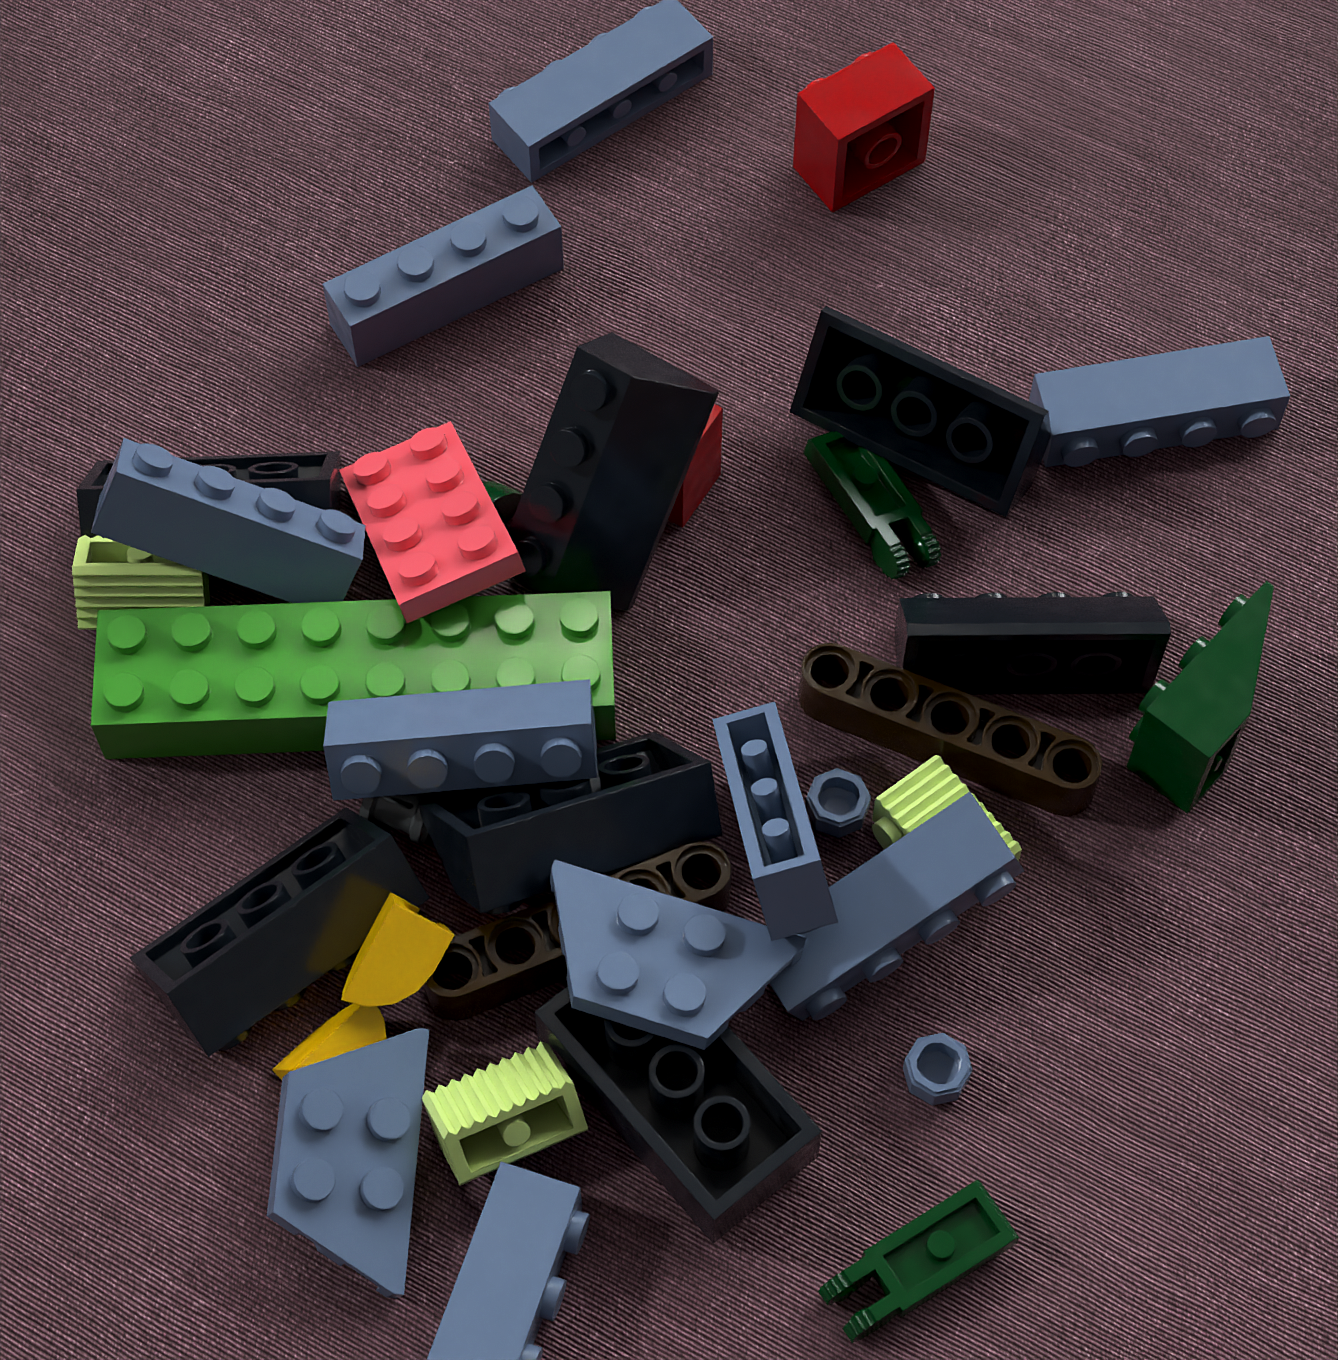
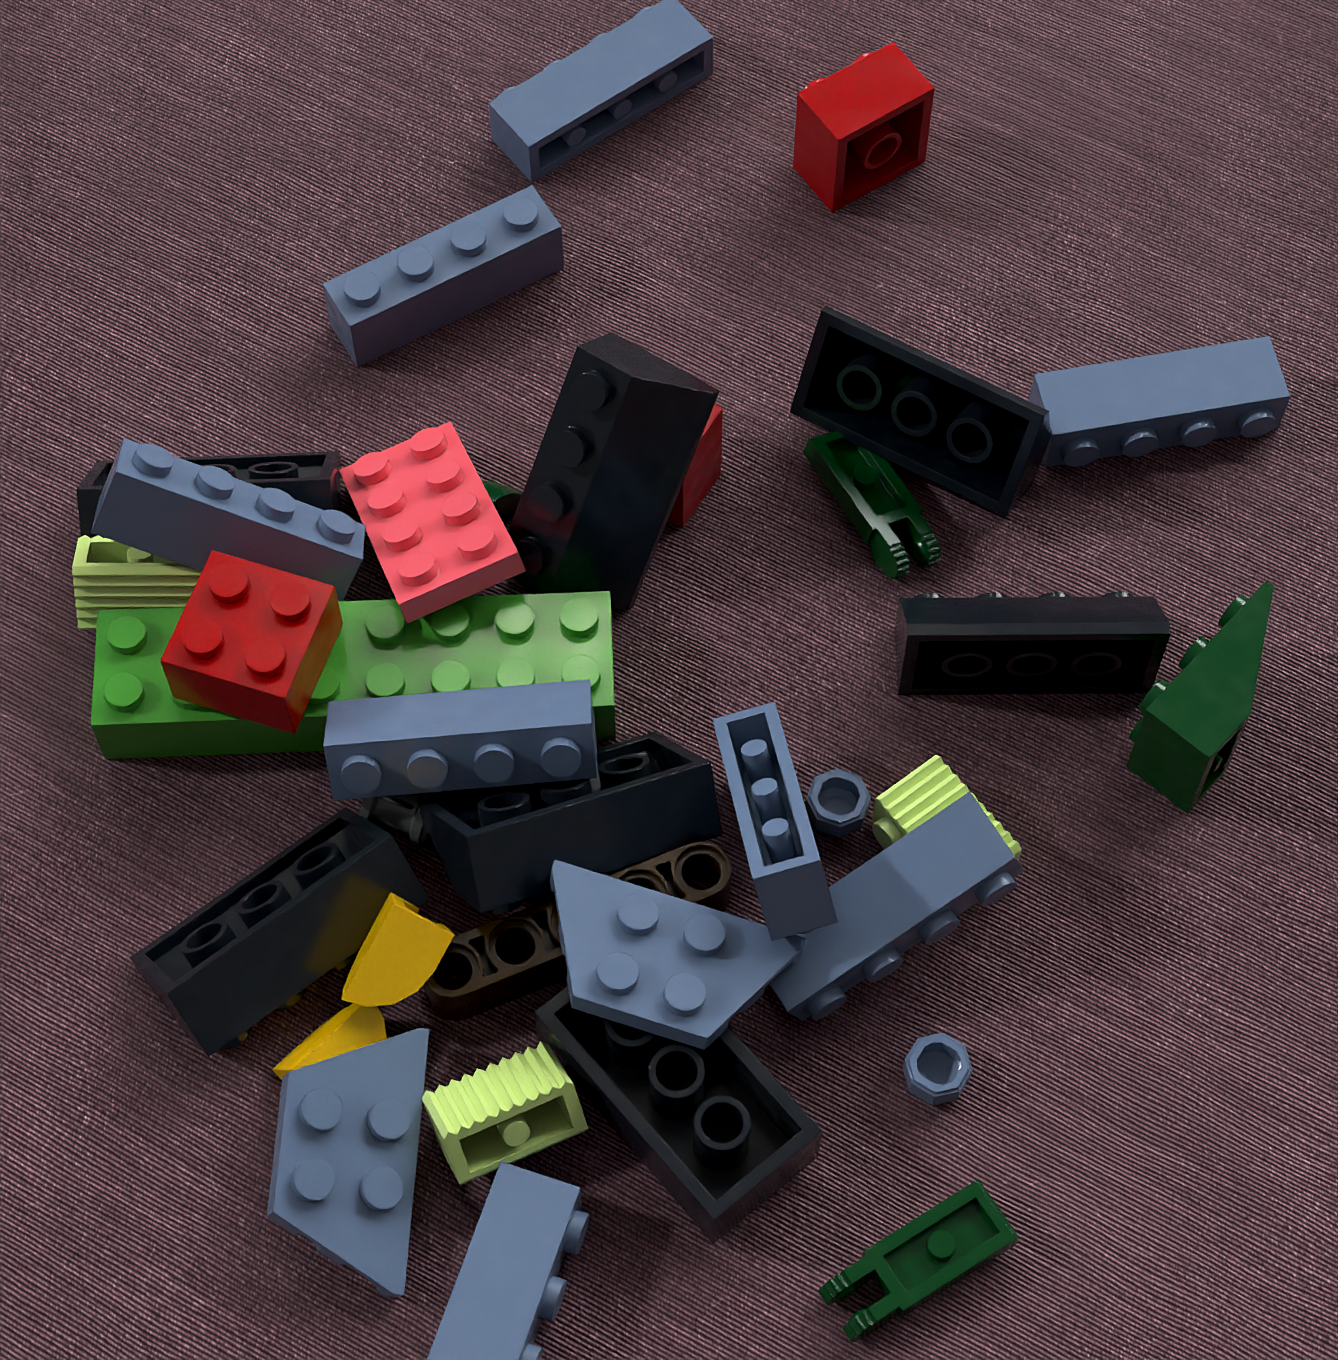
dark brown beam [798,643,1103,817] -> none
none -> red brick [160,550,343,734]

